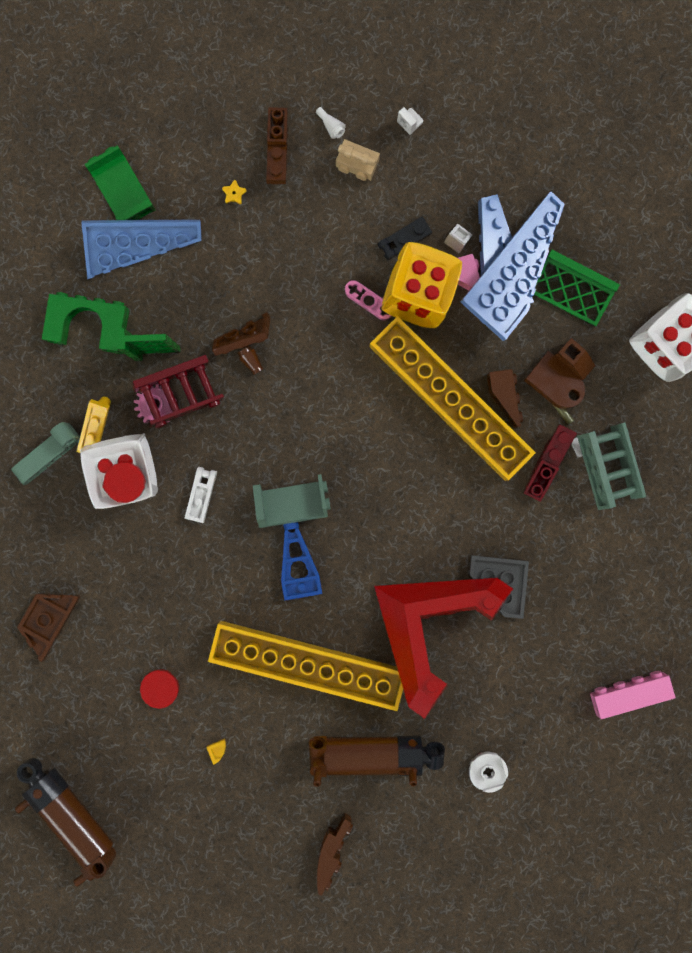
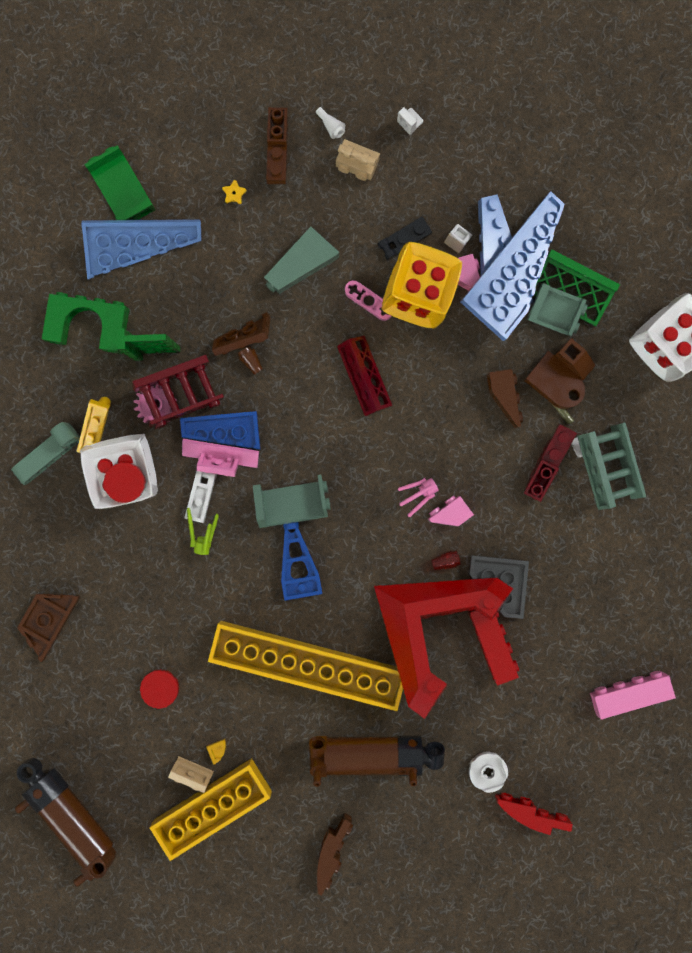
yellow brick [370,316,536,481] -> none
none -> yellow brick [149,758,272,861]
none -> tan plate [168,756,214,793]
none -> blue wing [180,411,261,450]
none -> bright pink bracket [182,439,259,477]
none -> lime plant [187,508,219,555]
none -> sand green slope [264,227,339,294]
none -> dark red fence [337,335,392,416]
none -> bright pink plant [398,478,439,517]
none -> bright pink slope [428,495,474,526]
none -> clear red cone [431,550,461,570]
none -> red brick [468,610,520,686]
none -> red slope [495,792,573,835]
none -> sand green panel [526,283,588,336]

